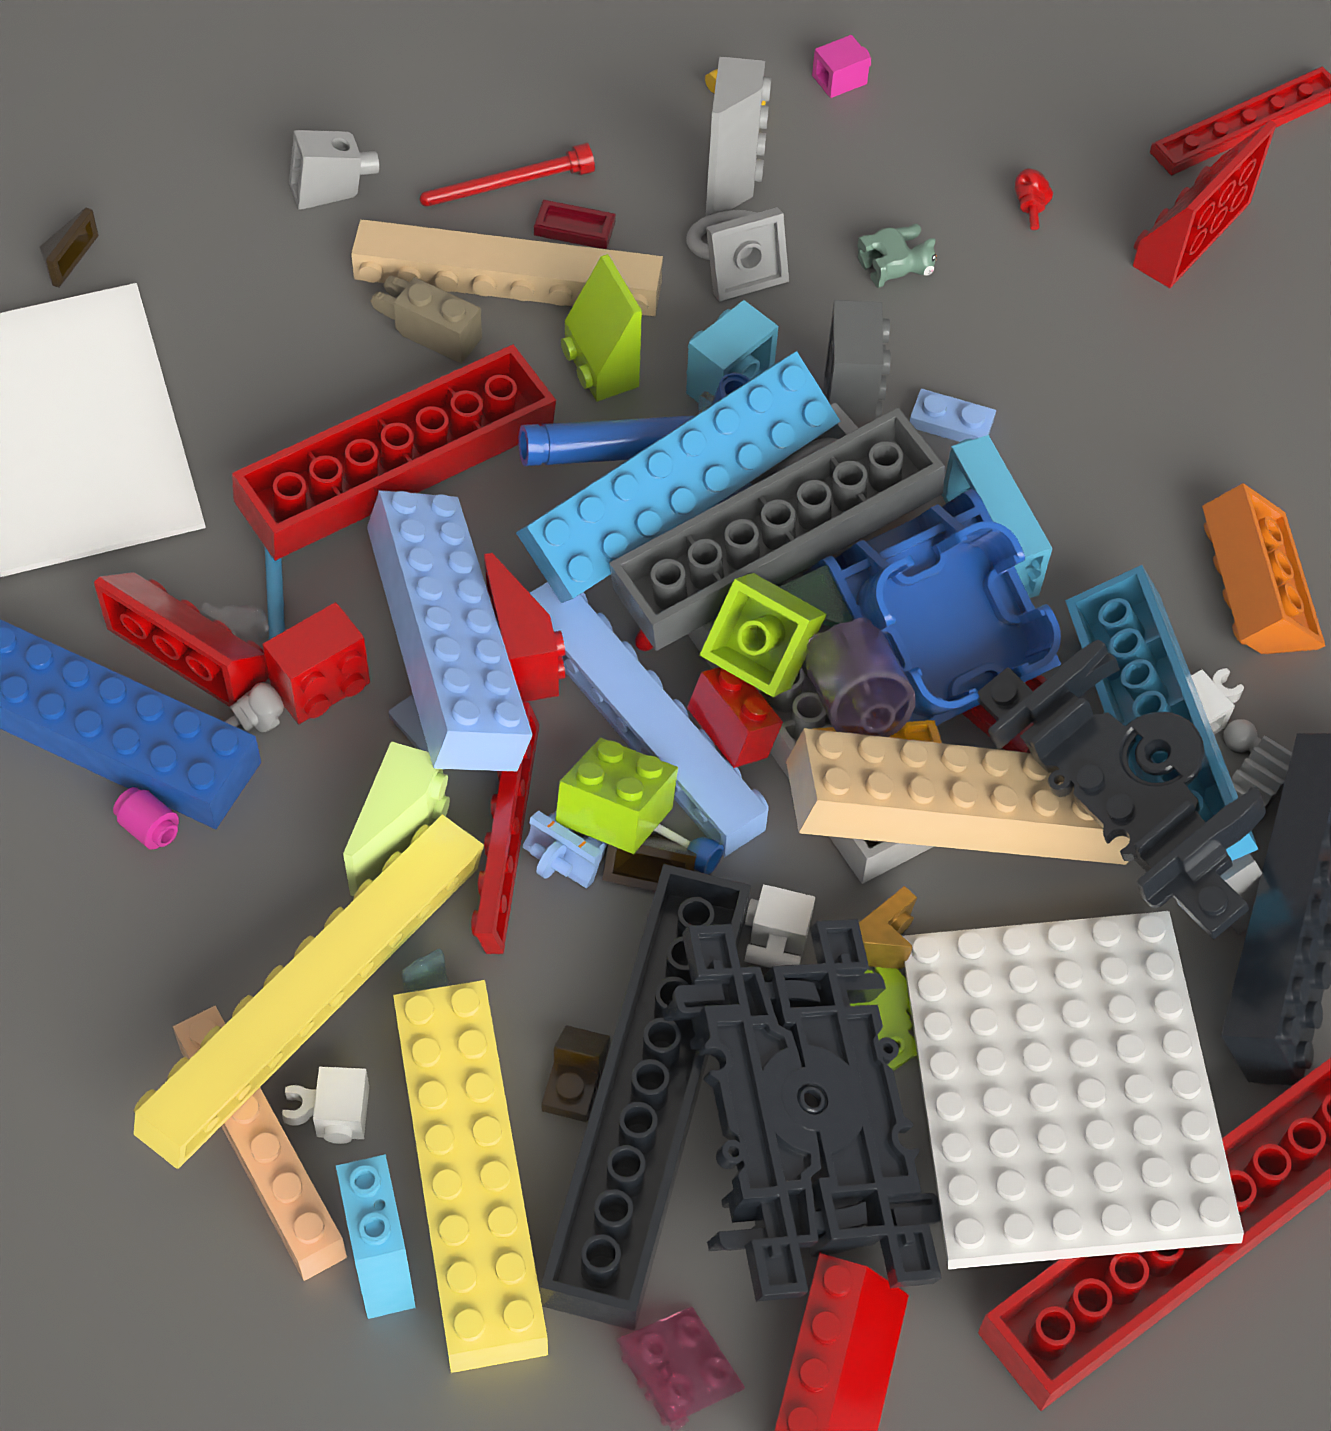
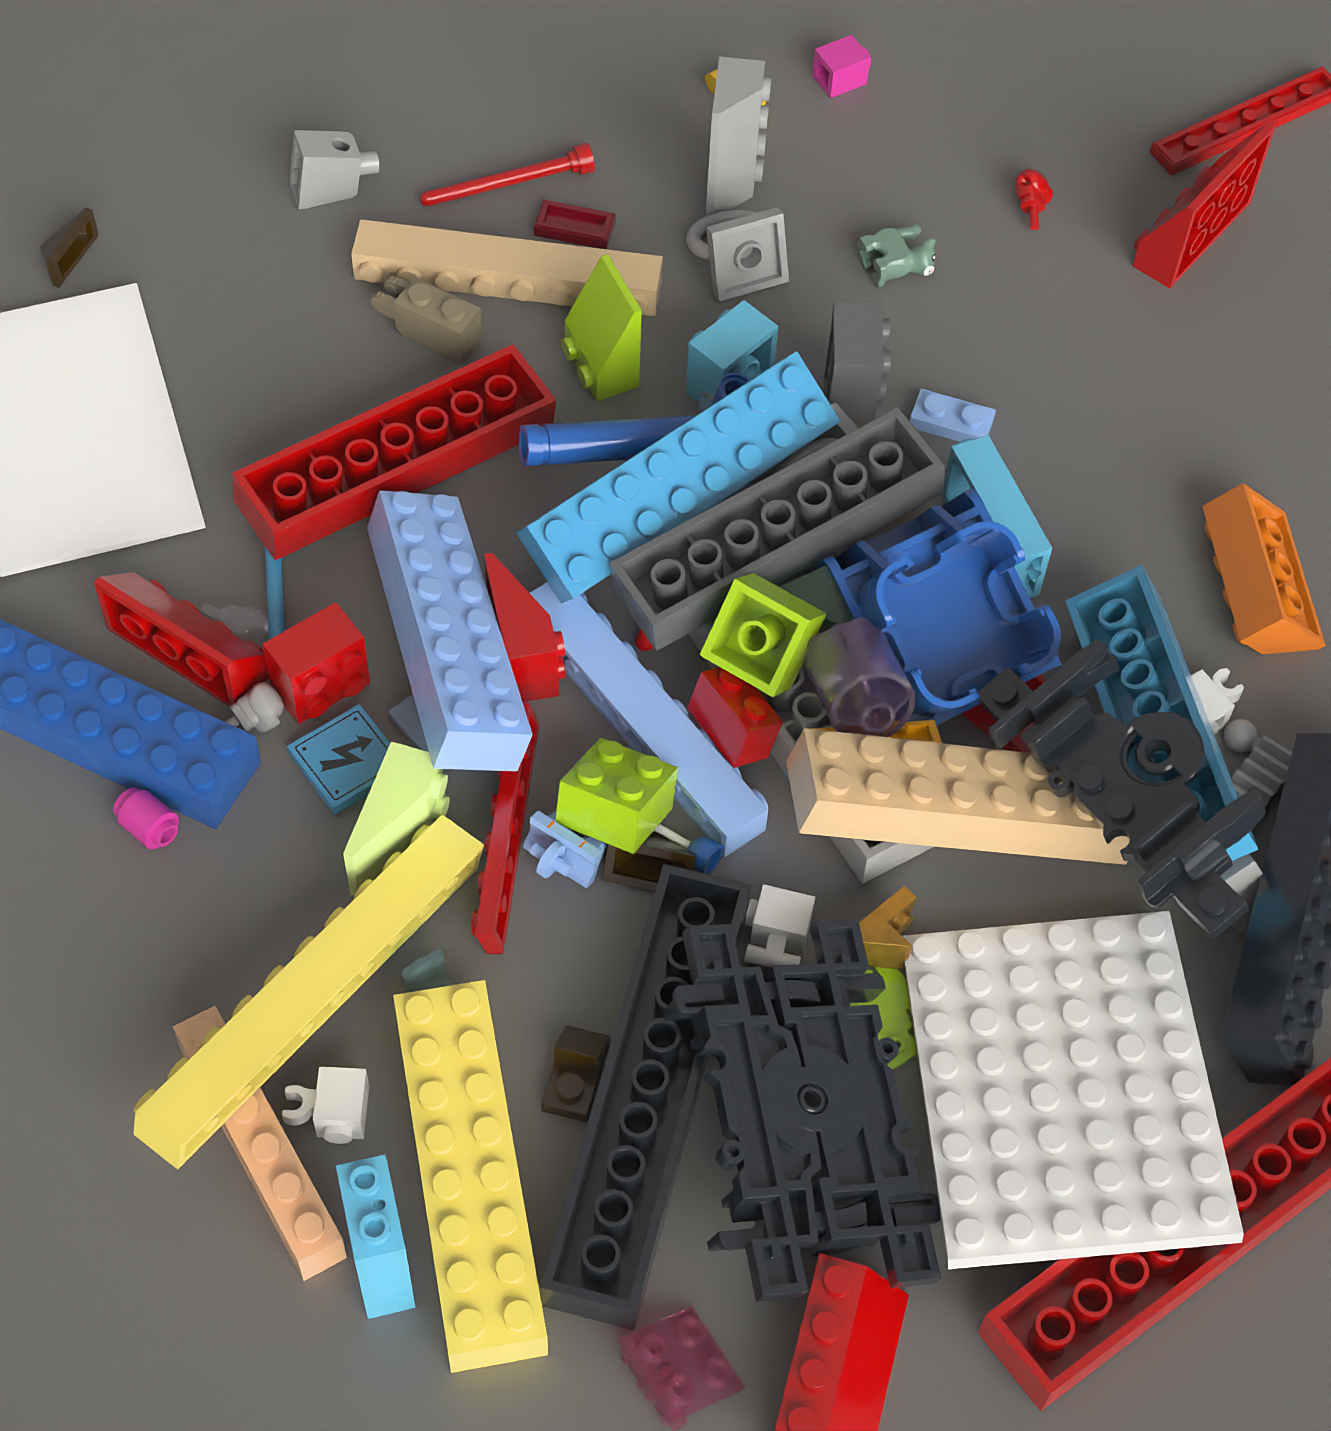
none -> dark azure tile [287,704,390,815]

